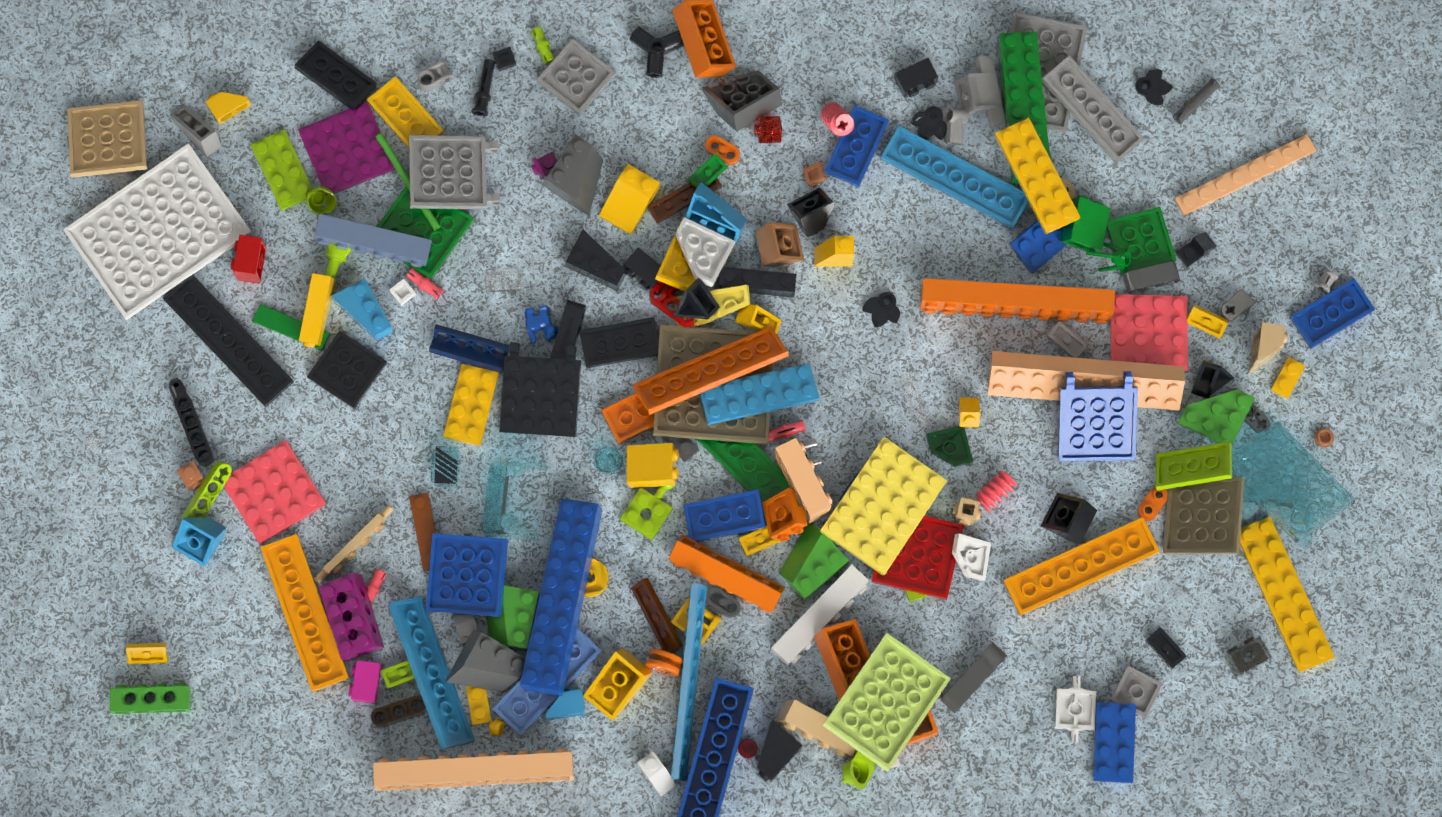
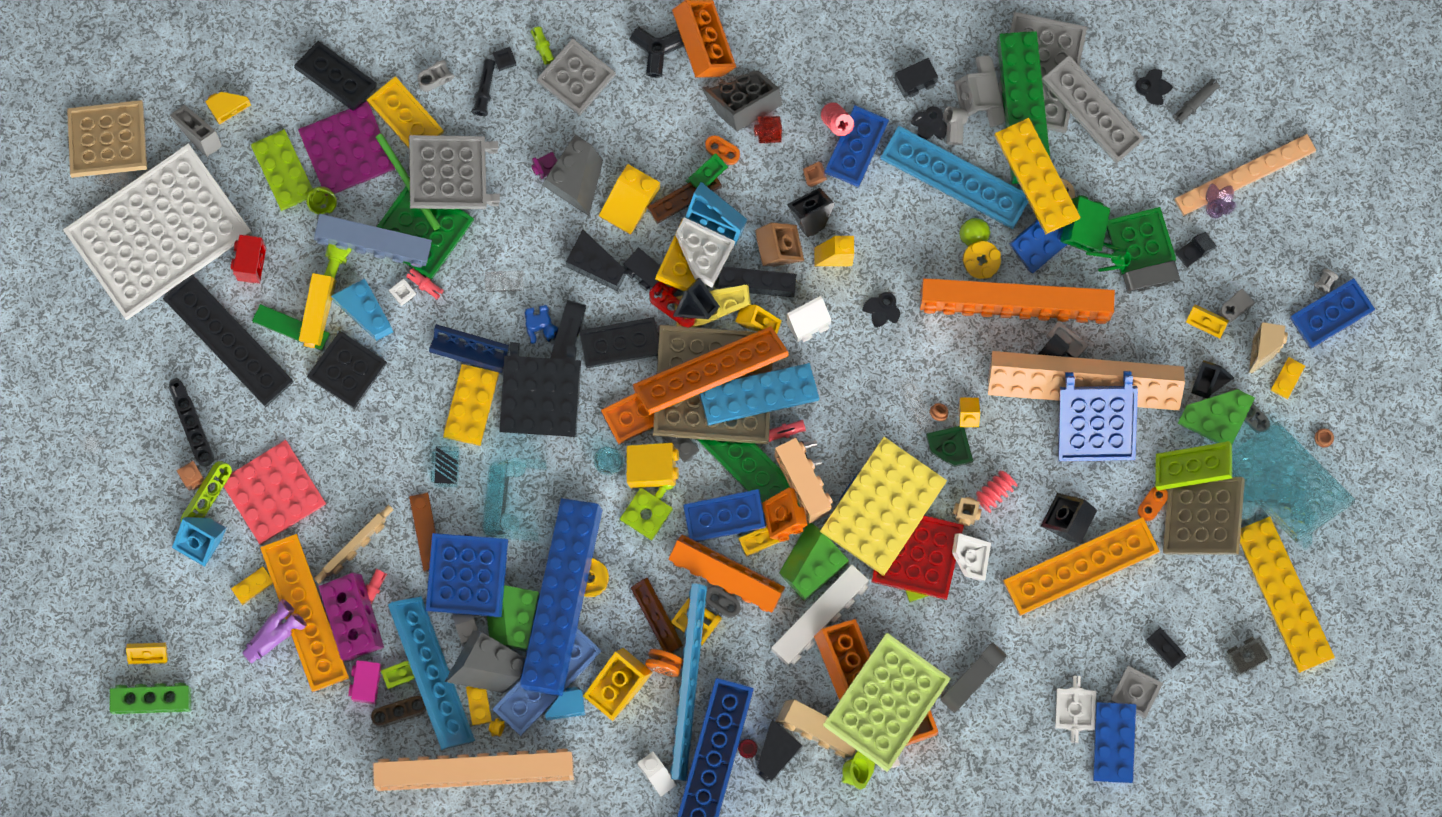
coral plate [1111,294,1188,371] -> none
none -> yellow plate [231,567,273,605]
none -> medium lavender piece [242,599,307,663]
none -> white slope [786,296,831,342]
none -> nougat plate [929,403,948,421]
none -> lime hair [959,218,990,246]
none -> yellow plate [962,241,1001,279]
none -> black slope [1038,334,1070,357]
none -> clear purple plate [1206,183,1237,219]

